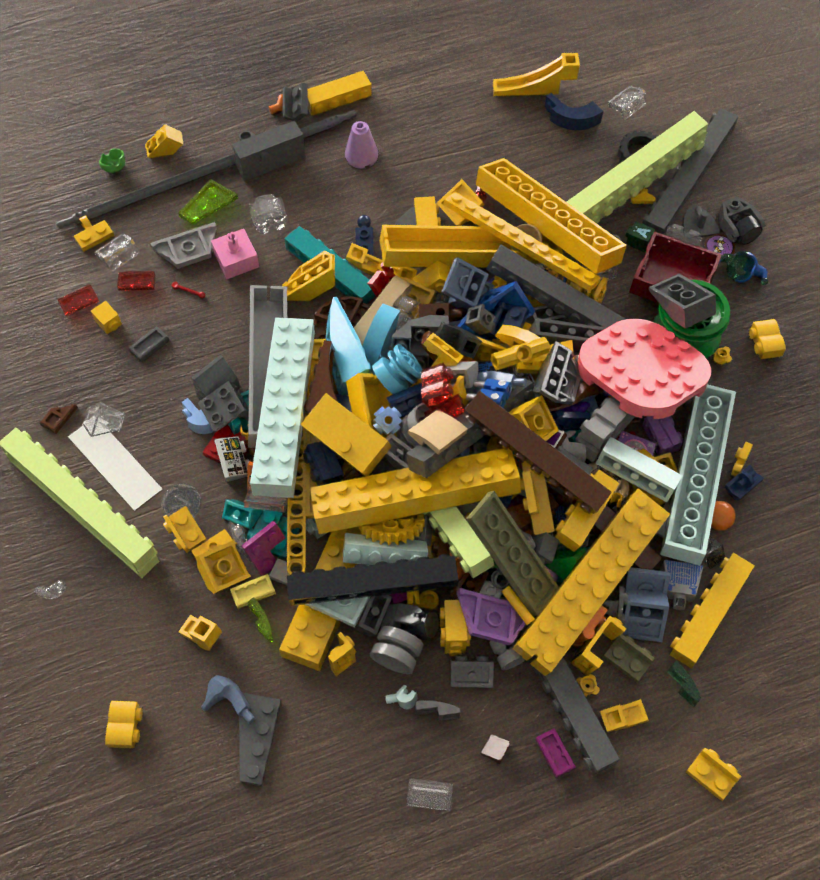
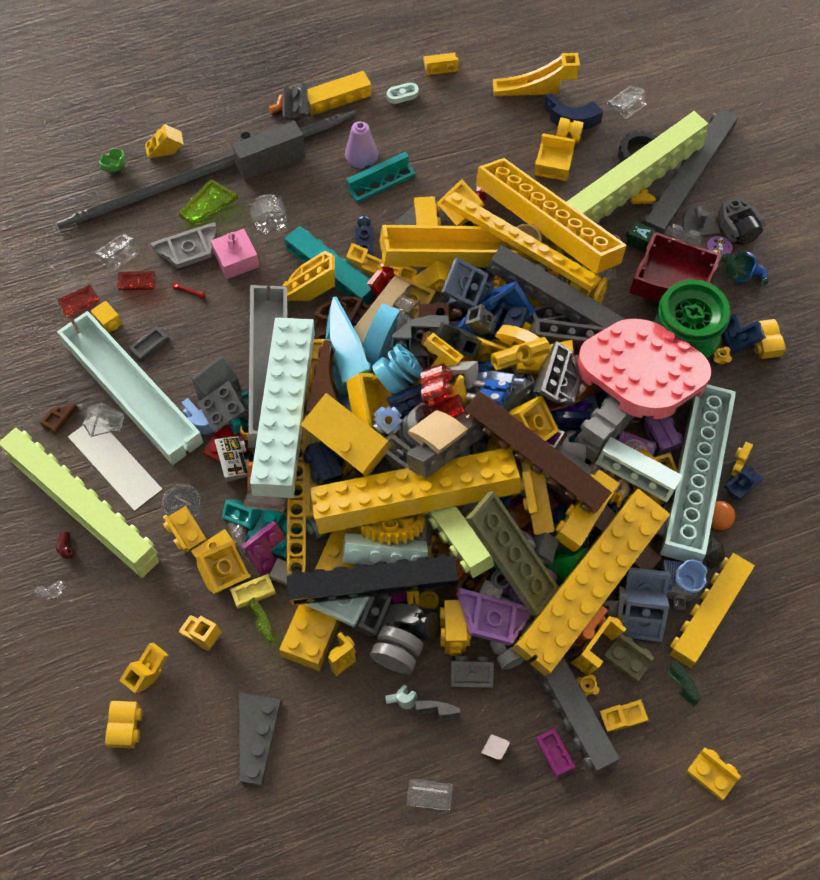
yellow plate [74,216,114,252] -> none
sand blue animal [201,675,255,724] -> none
yellow piece [501,585,535,625] -> none
dark grey slope [649,274,716,328] -> none
none -> dark red arm [56,531,74,559]
none -> light aqua piece [57,311,203,465]
none -> yellow brick [119,643,169,693]
none -> teal fence [346,152,416,204]
none -> light aqua plate [387,83,418,104]
none -> yellow bracket [423,53,459,75]
none -> yellow panel [534,134,576,181]
none -> yellow wheel [556,118,584,144]
none -> light blue hair [675,559,707,594]
none -> dark blue plate [723,314,766,355]

